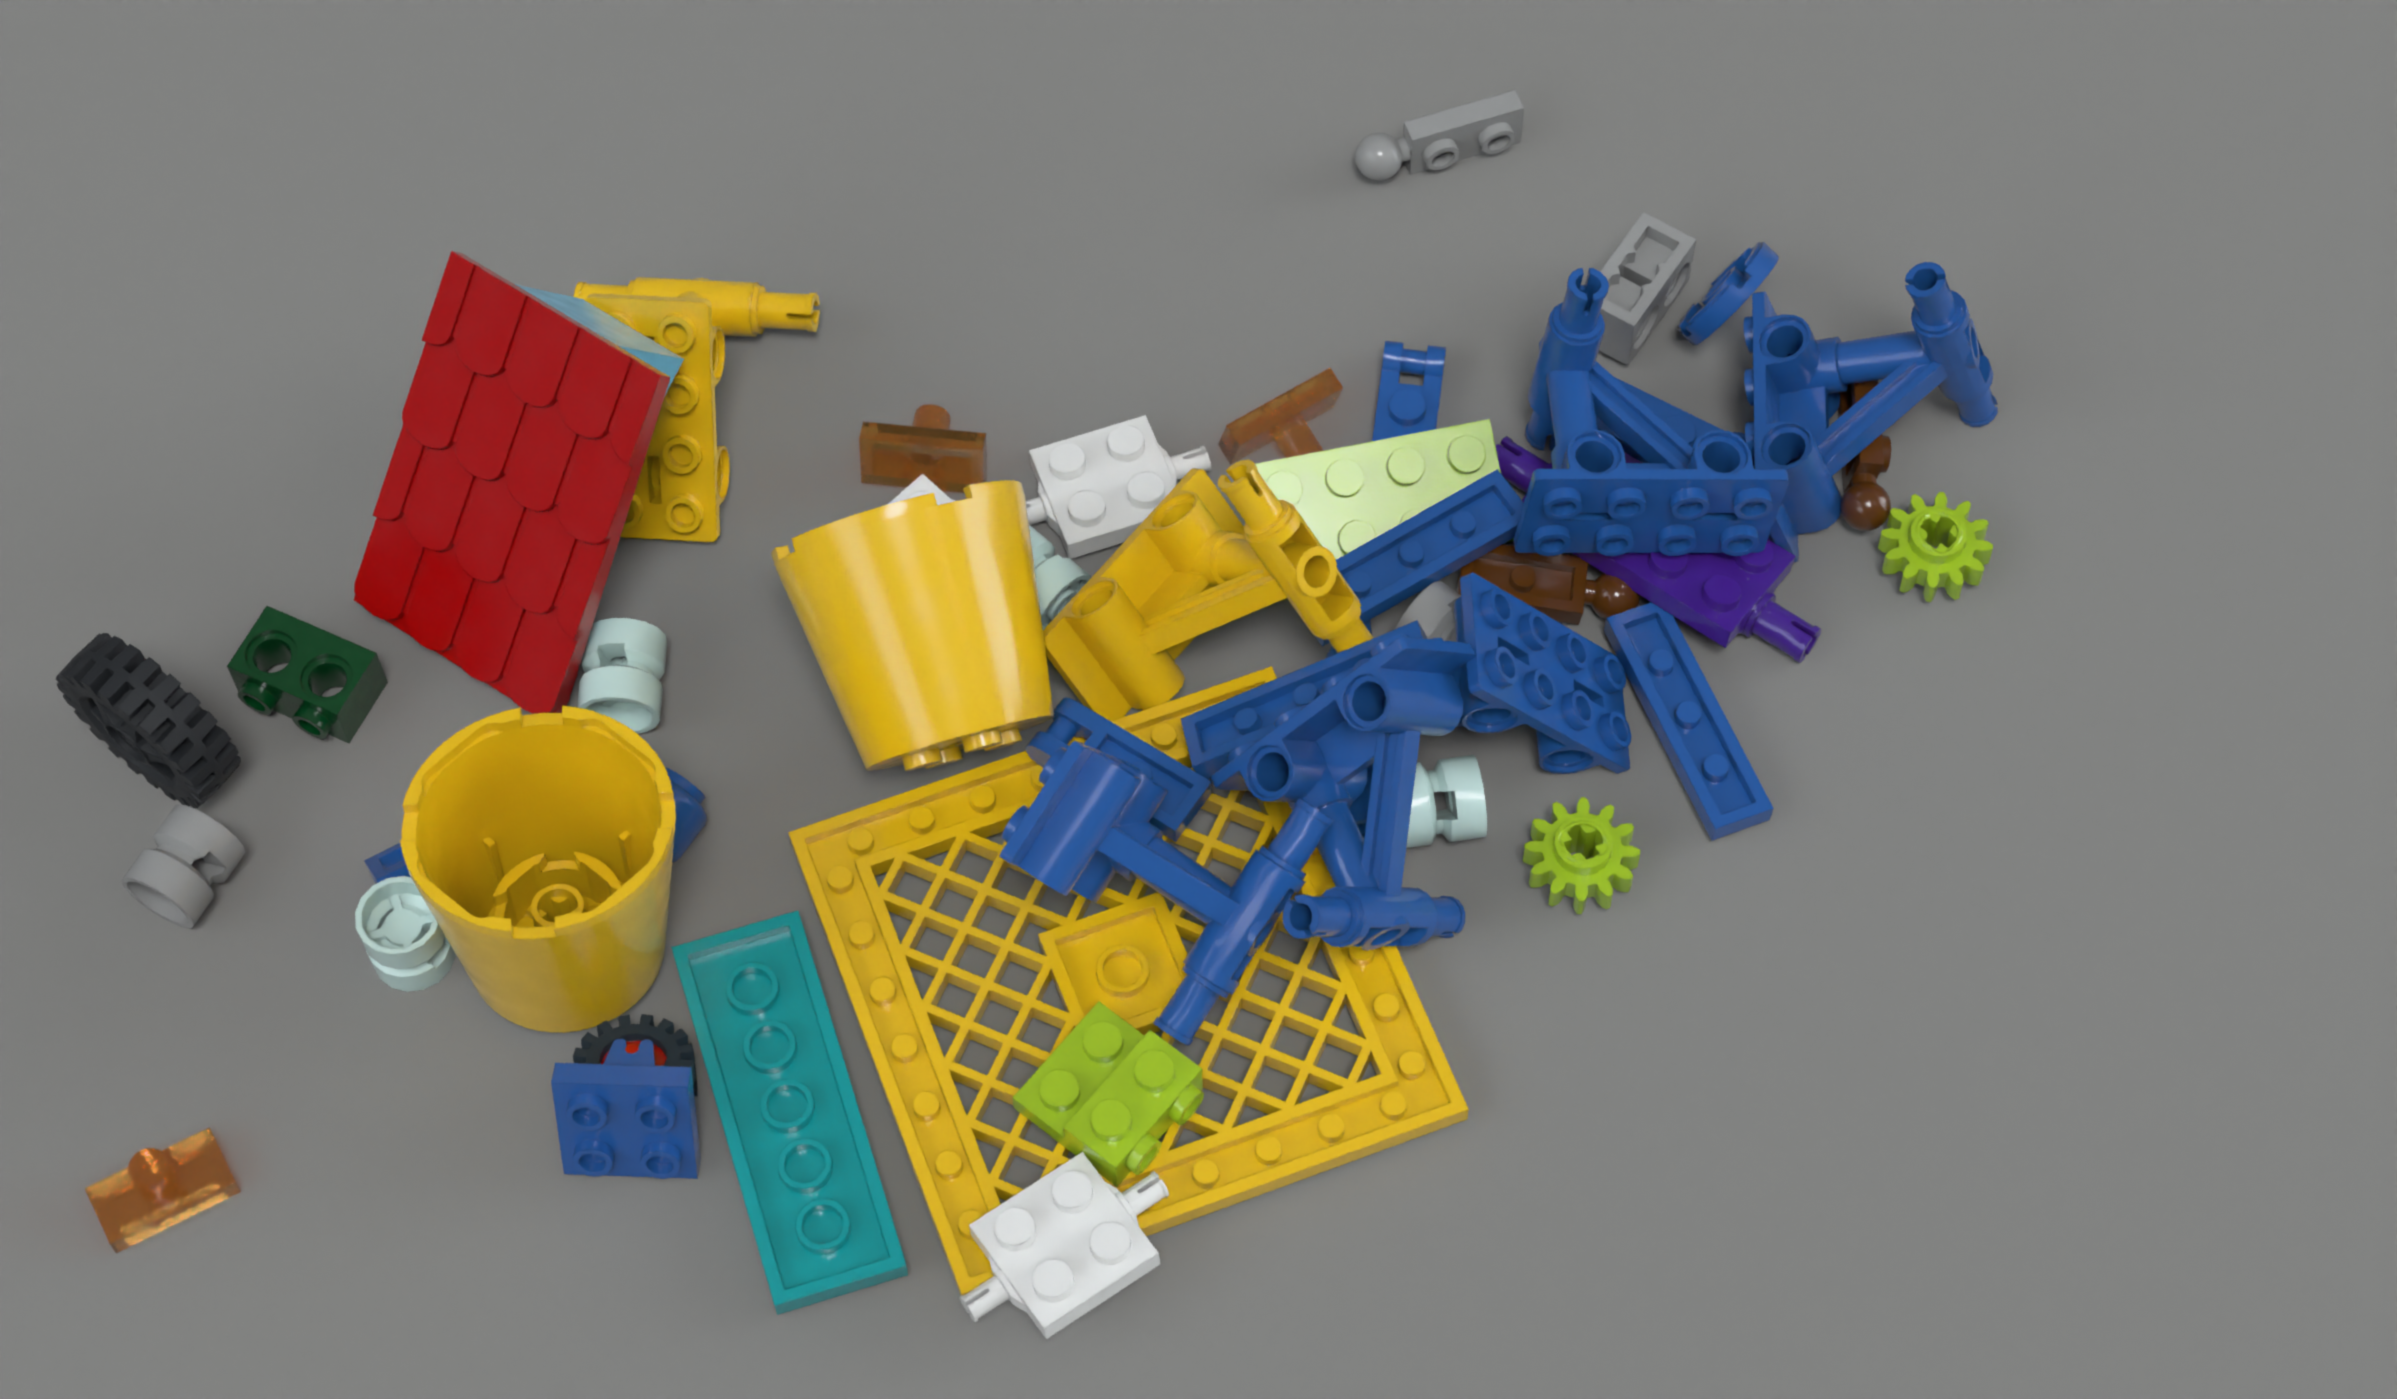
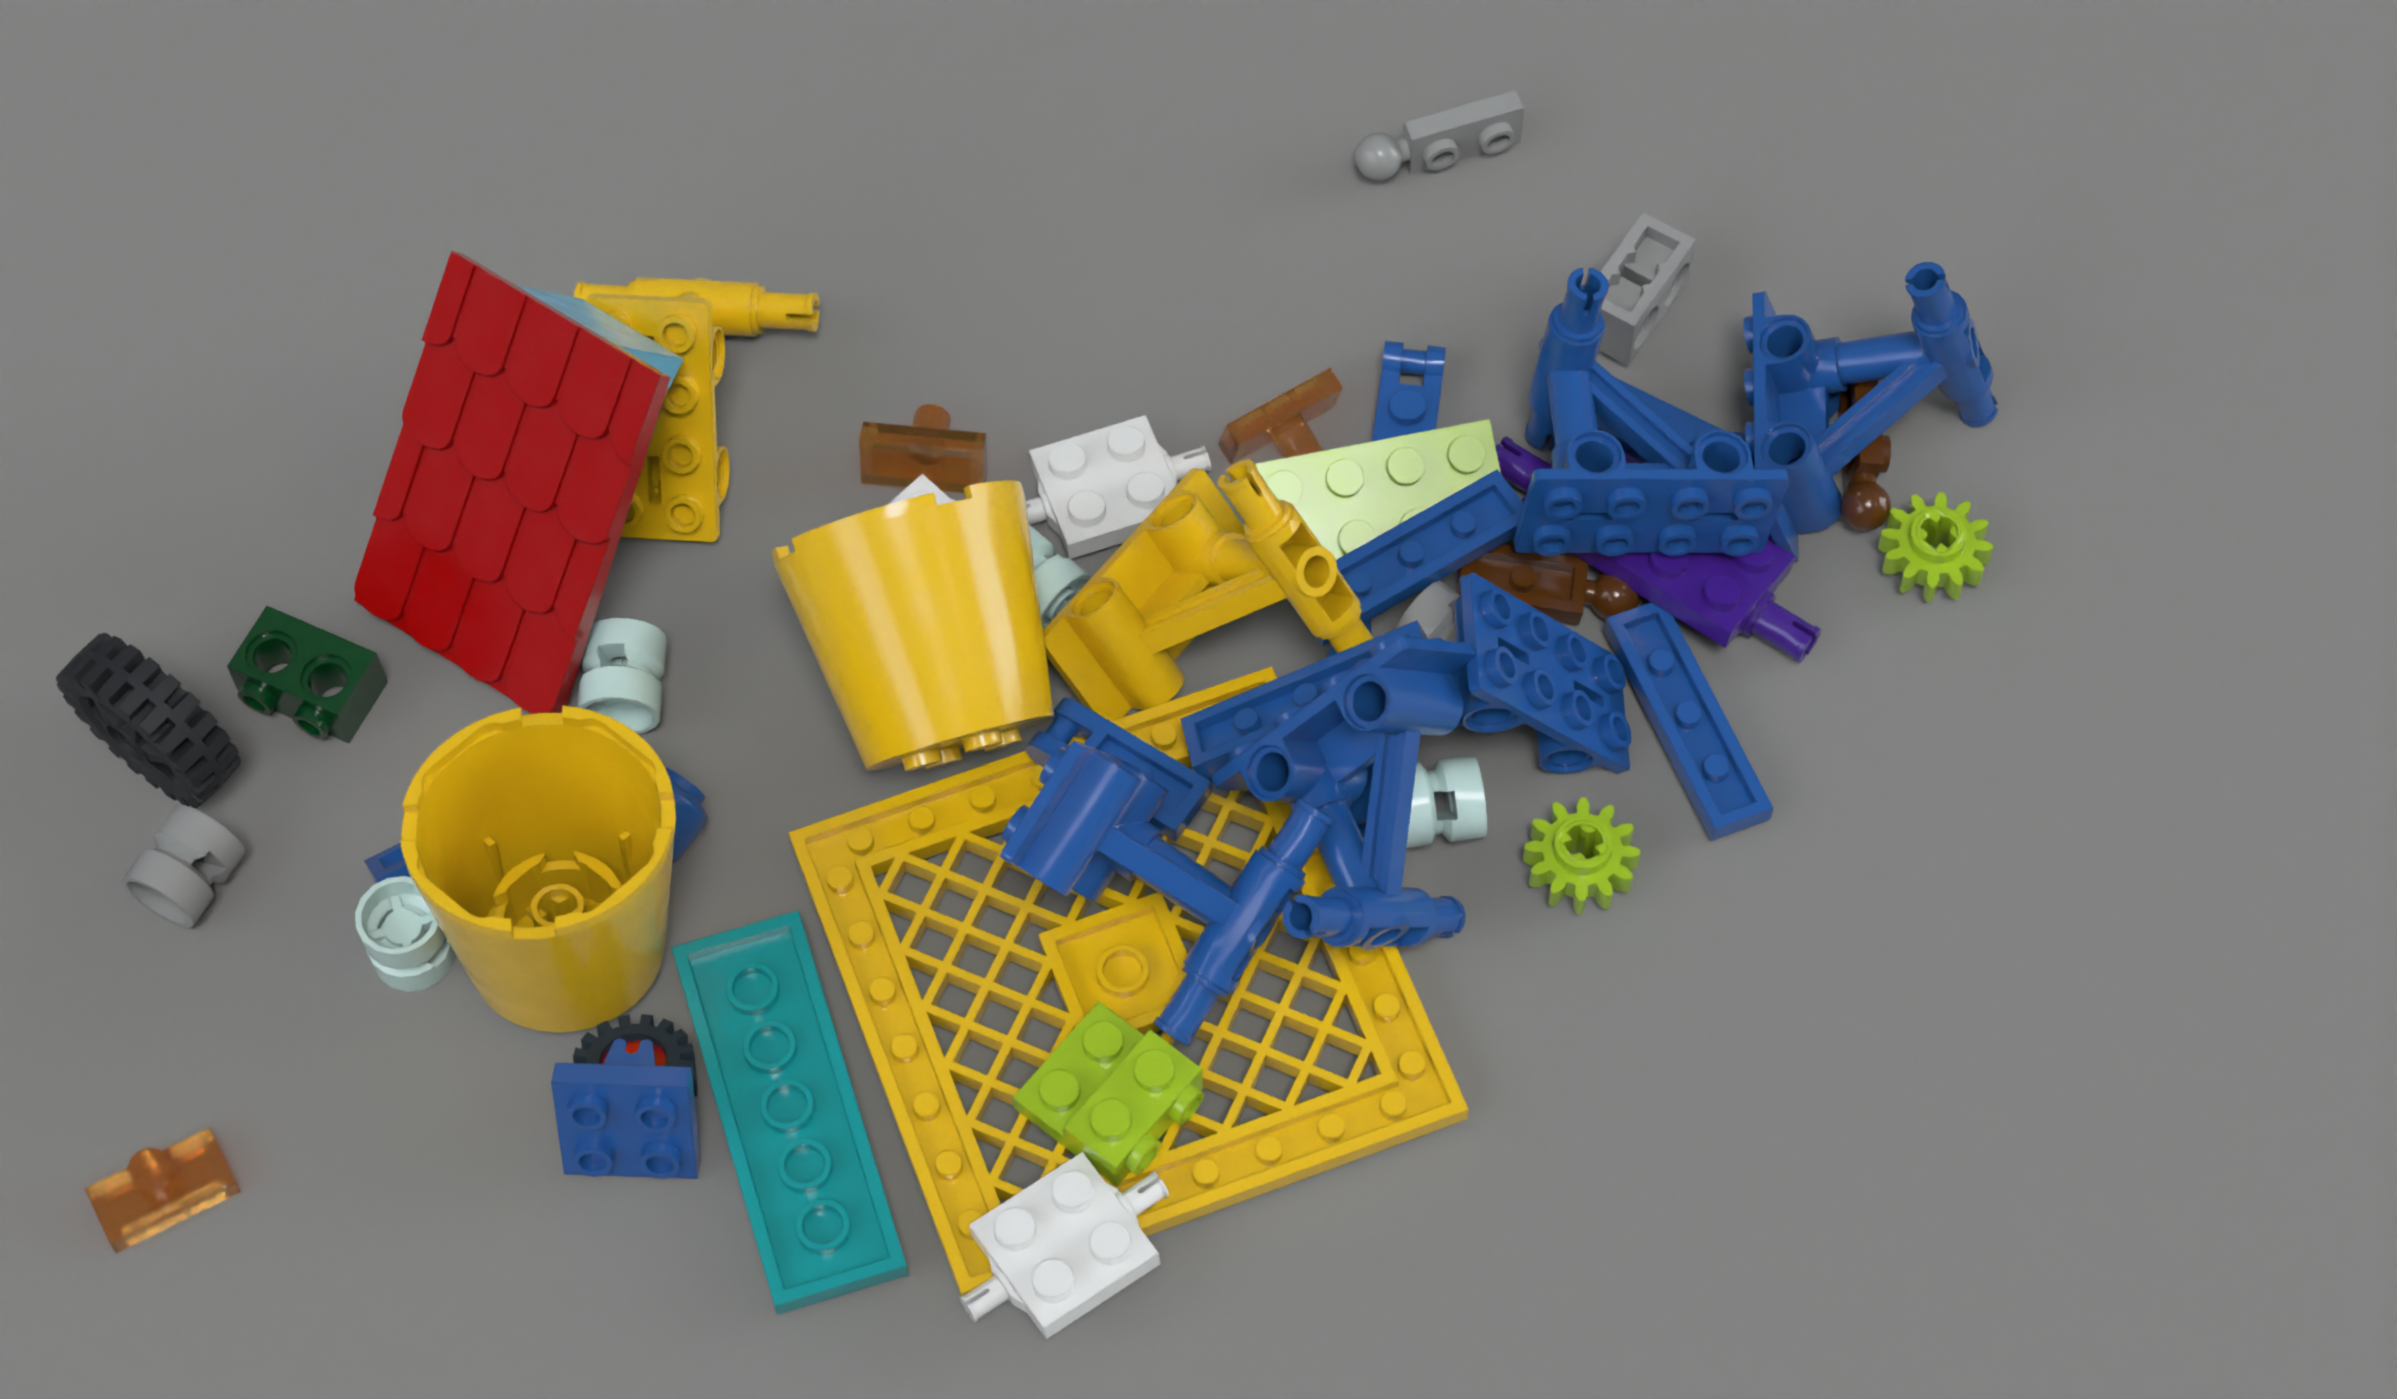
blue tile [1678,242,1779,345] -> none

